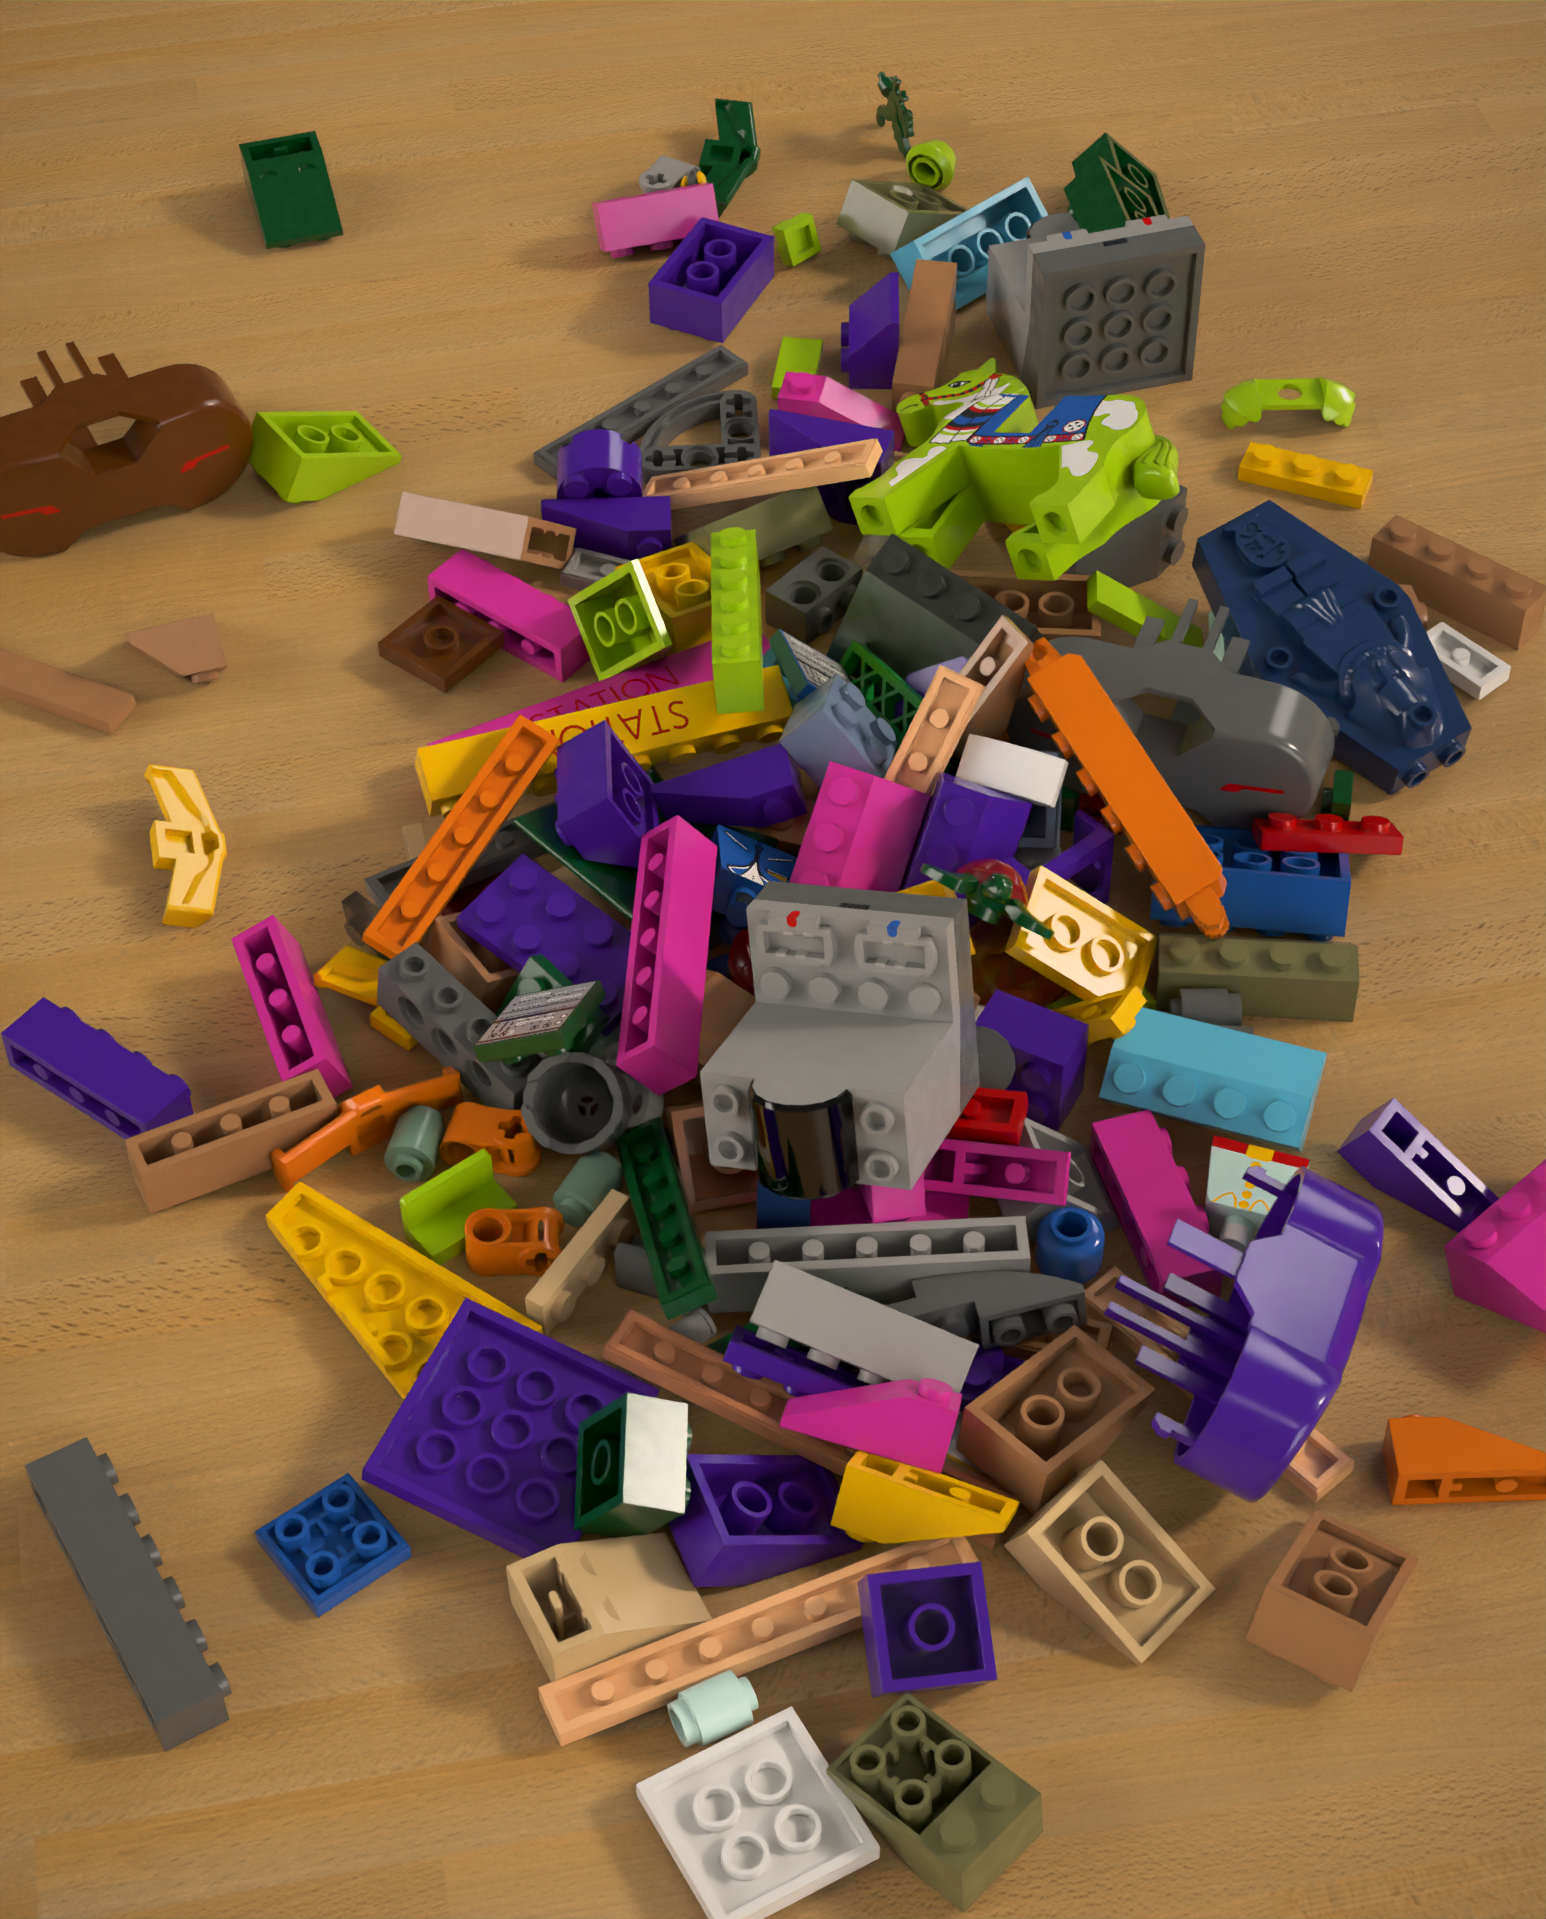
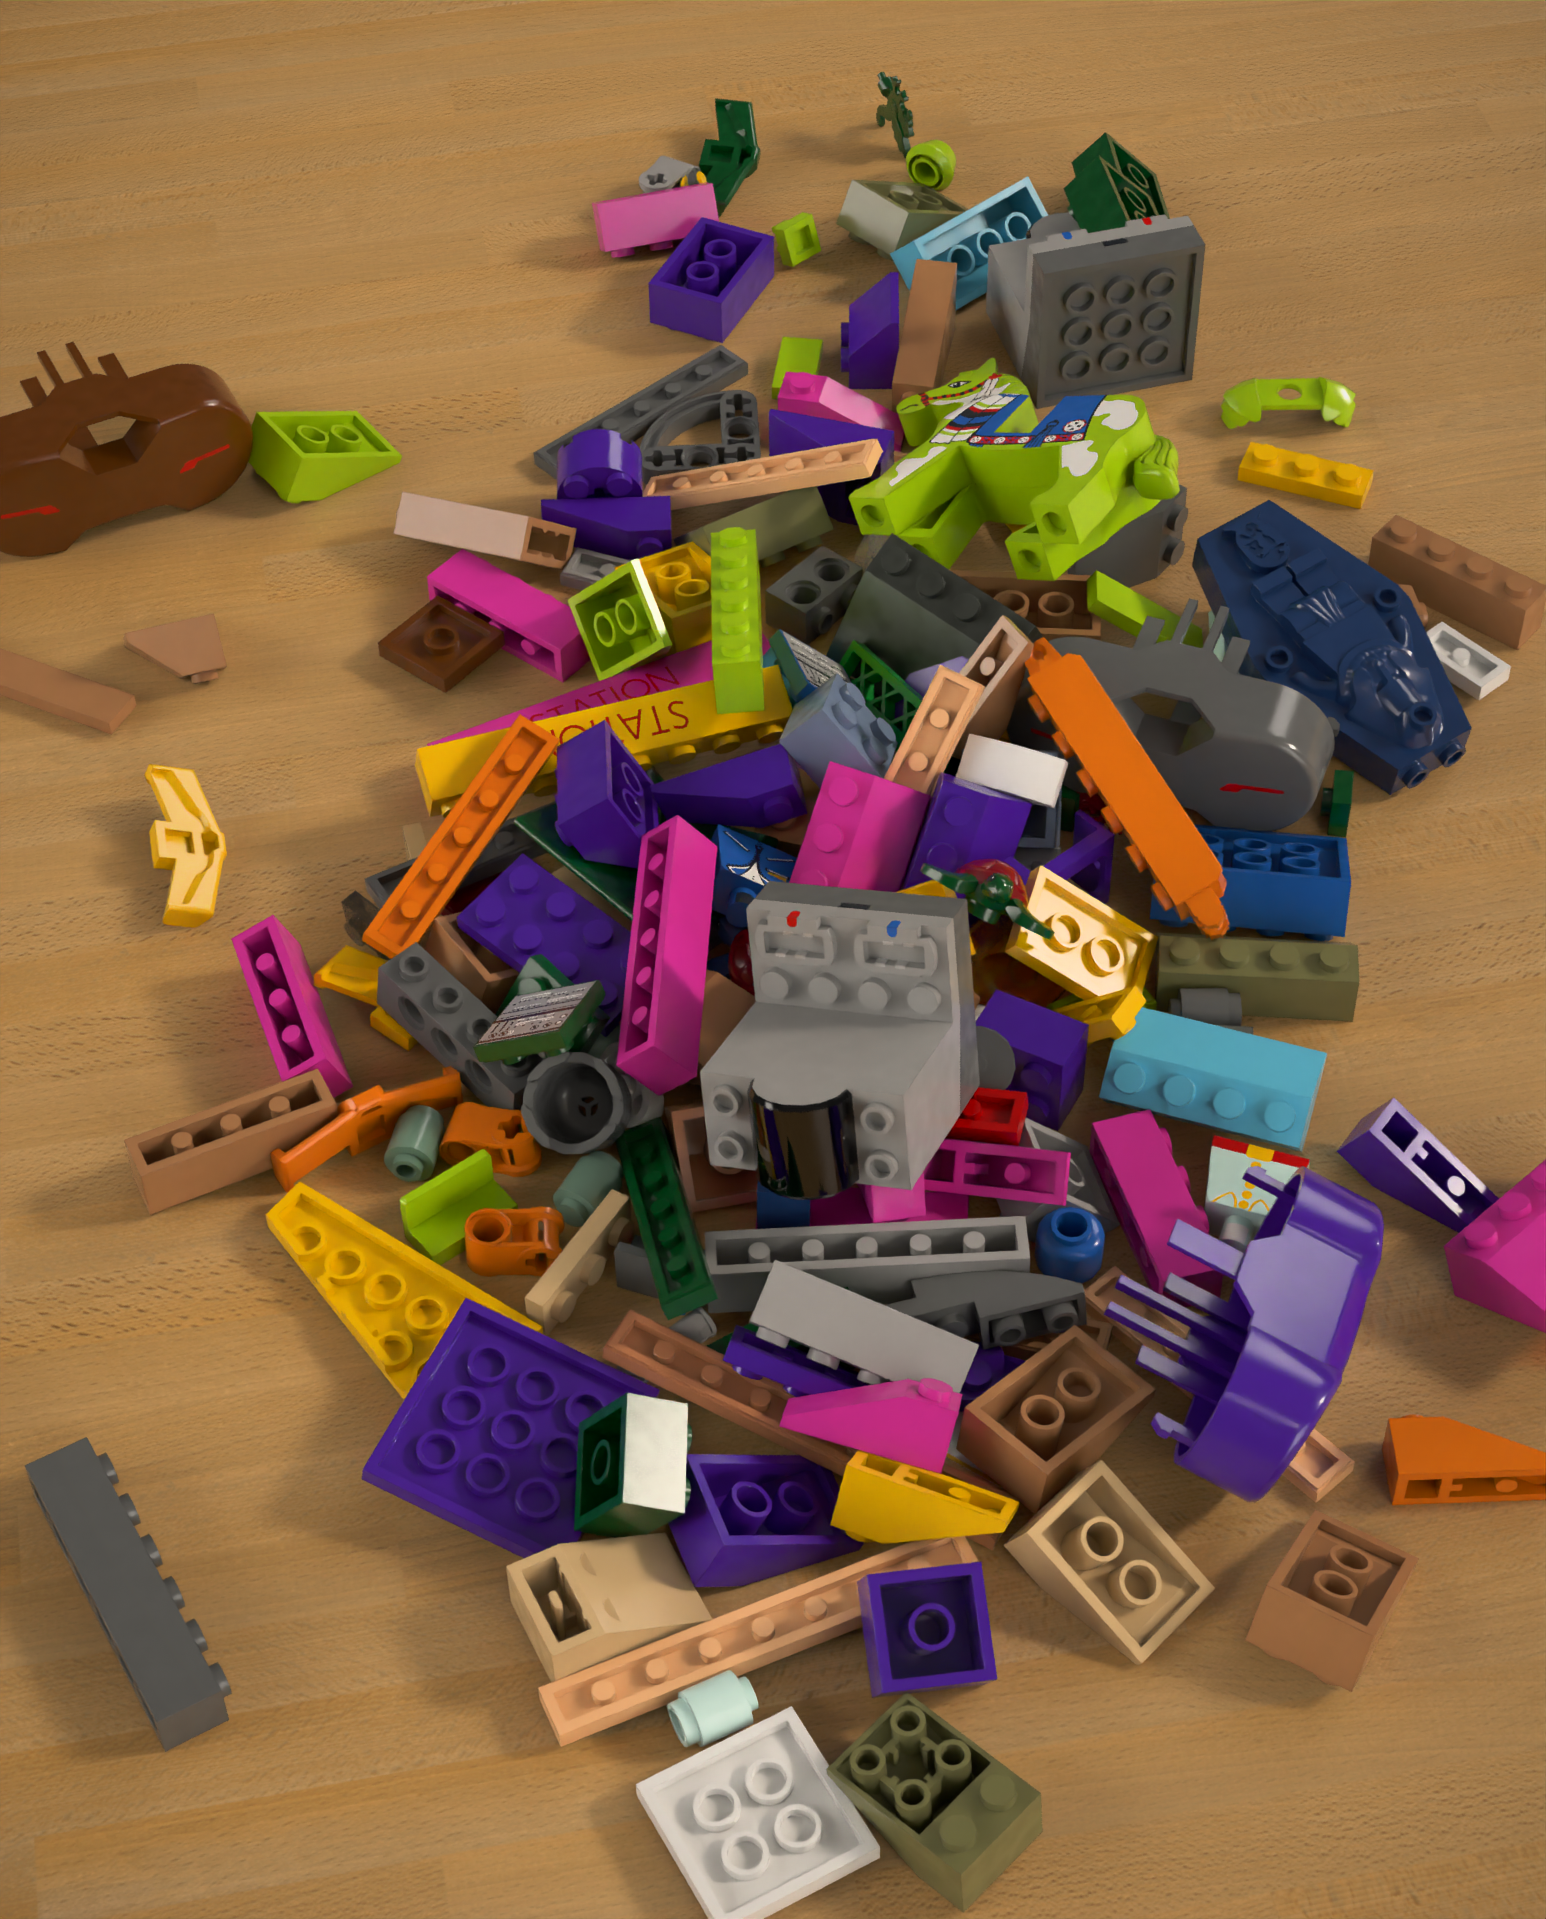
dark purple brick [1,997,194,1139] -> none
dark green slope [239,131,343,249] -> none
blue tile [255,1473,412,1618] -> none
red plate [1251,812,1404,855] -> none

